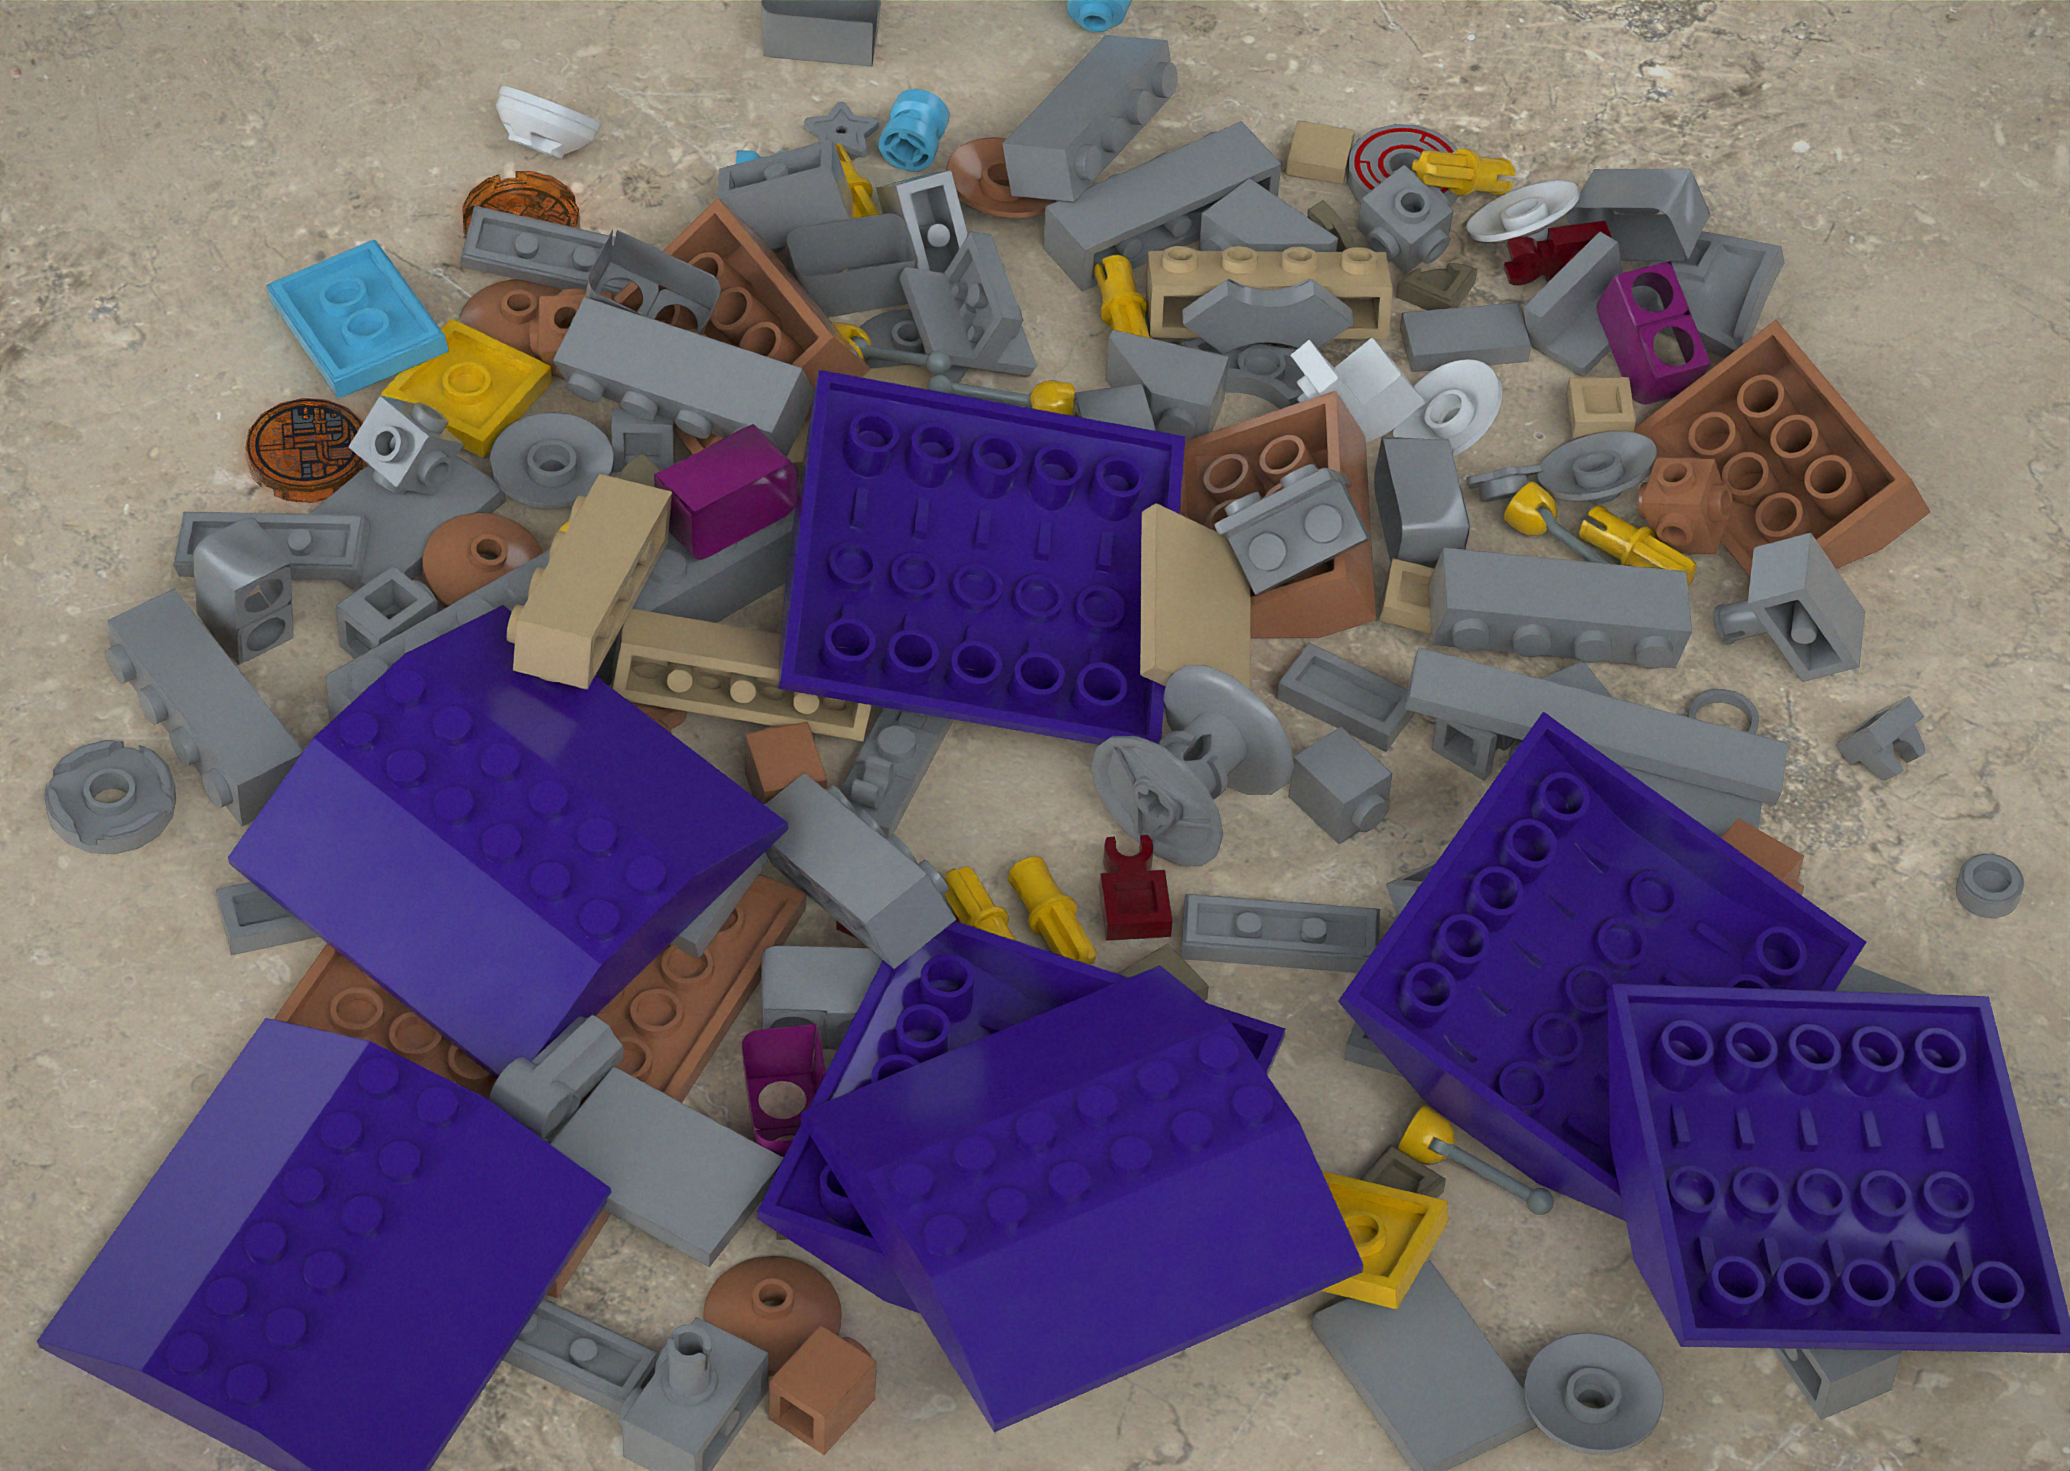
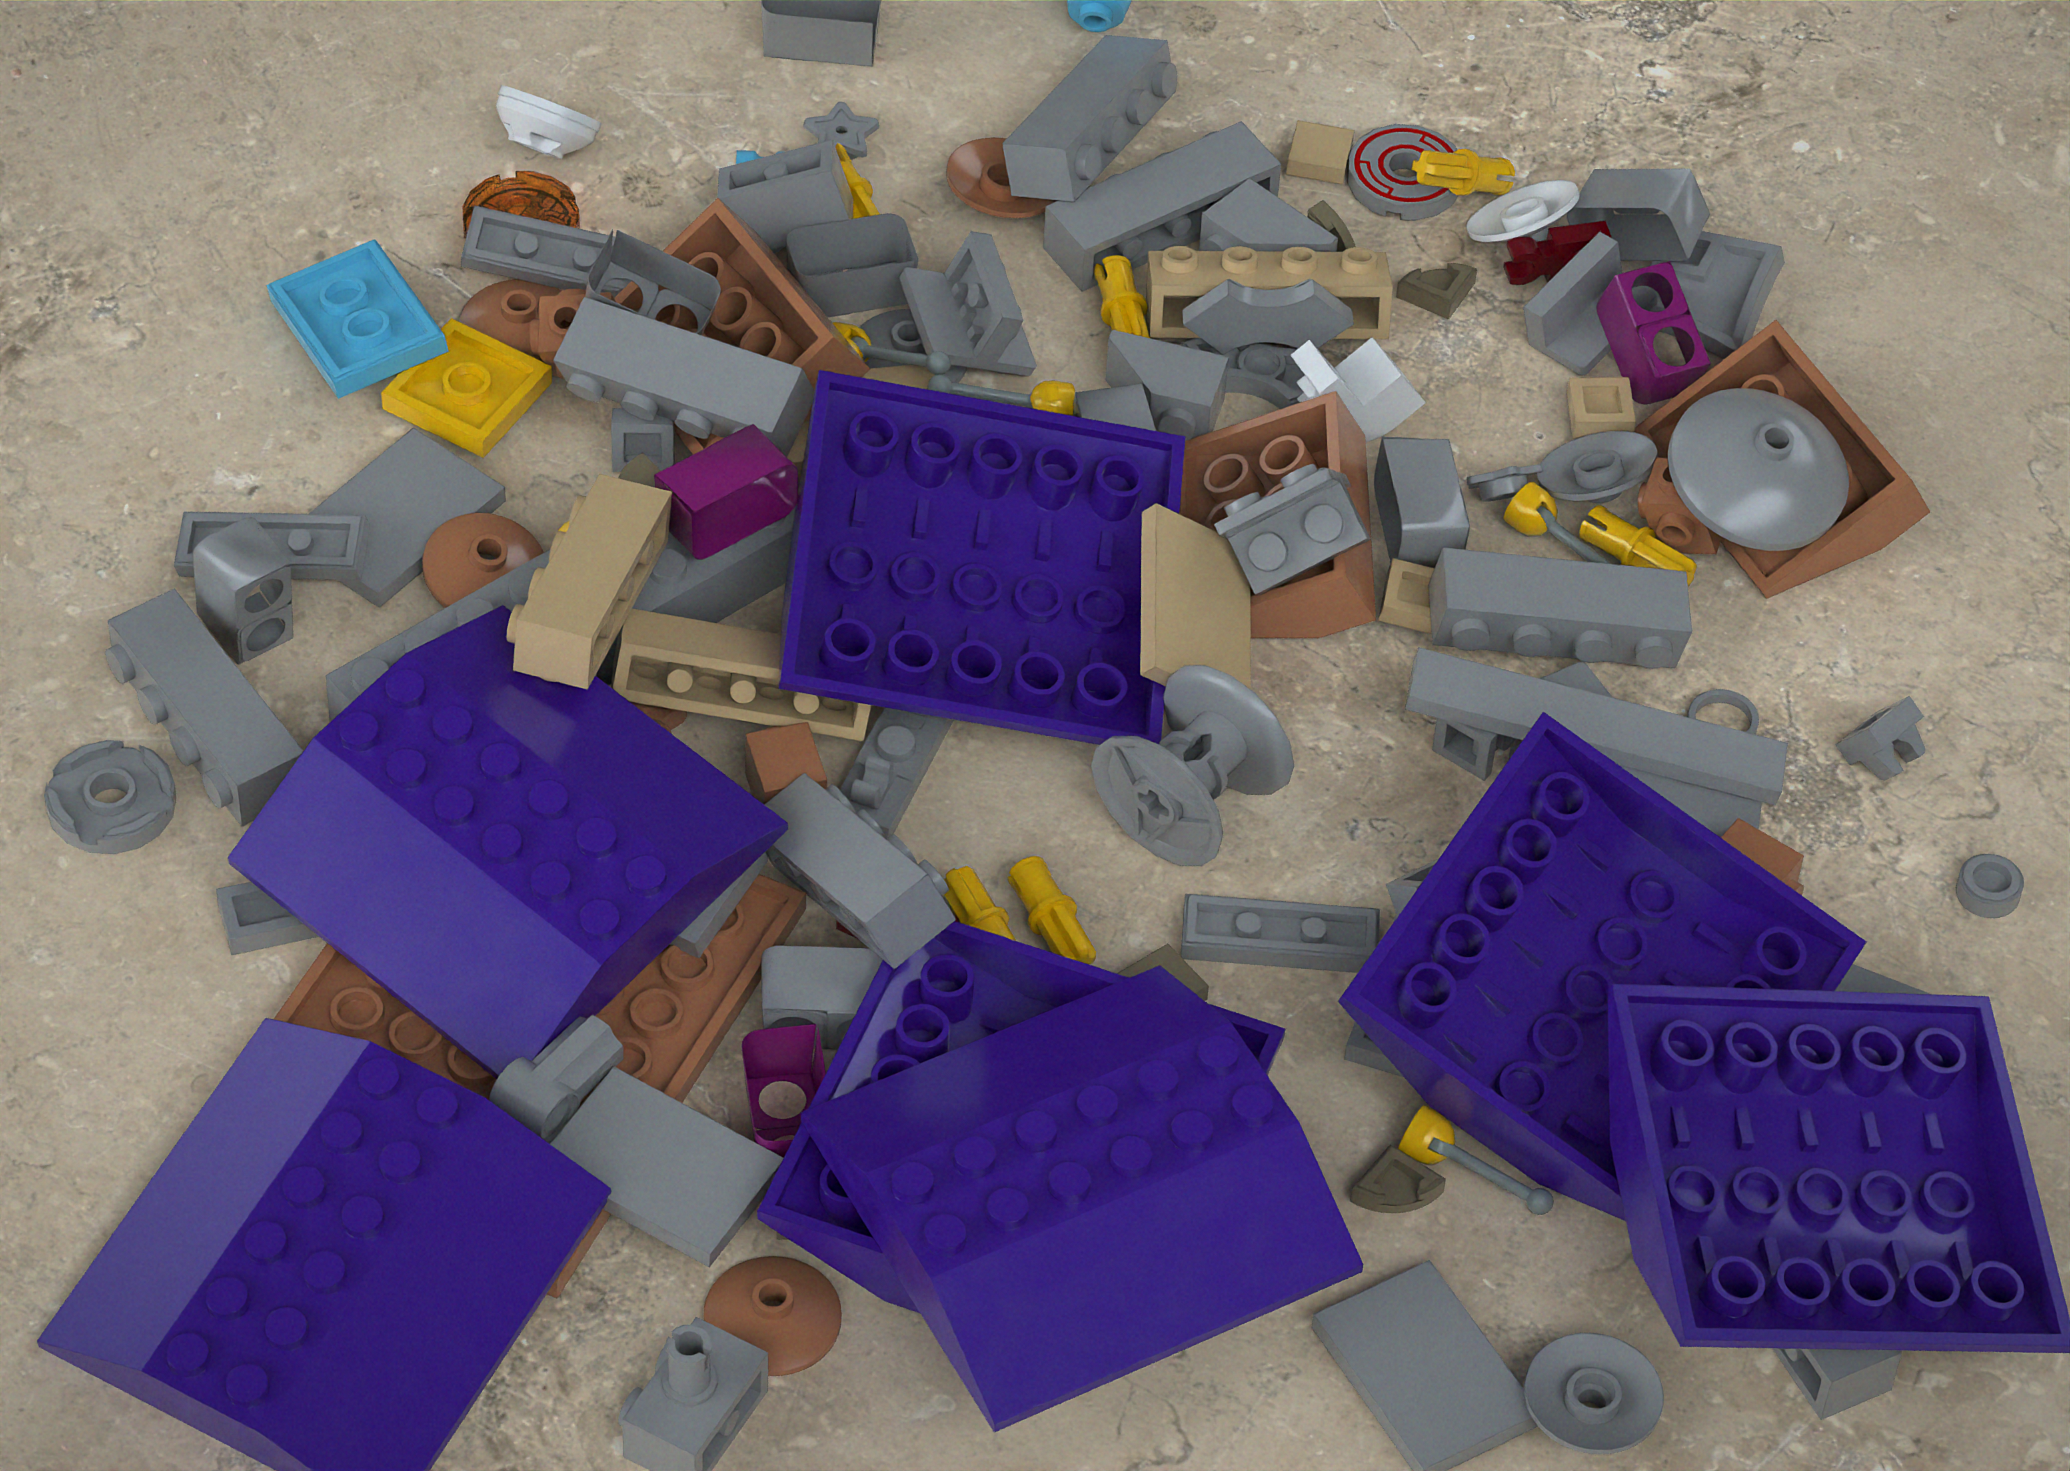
clear orange tile [245,398,368,503] -> none
light grey brick [336,565,438,658] -> none
light grey brick [349,395,464,495] -> none
light grey dish [490,412,614,509] -> none
light grey tile [503,1299,660,1414] -> none
nougat brick [769,1325,876,1455] -> none
light grey slope [876,170,968,273] -> none
medium azure wheel [878,89,950,172] -> none
dark red plate [1099,834,1173,941] -> none
light grey tile [1276,642,1416,752] -> none
light grey brick [1288,726,1392,844] -> none
yellow plate [1320,1170,1449,1310] -> none
light grey brick [1357,165,1453,274] -> none
white dish [1393,359,1502,457] -> none
light grey tile [1400,302,1531,372] -> none
light grey brick [1714,532,1865,682] -> none
none -> light grey dish [1668,388,1849,551]

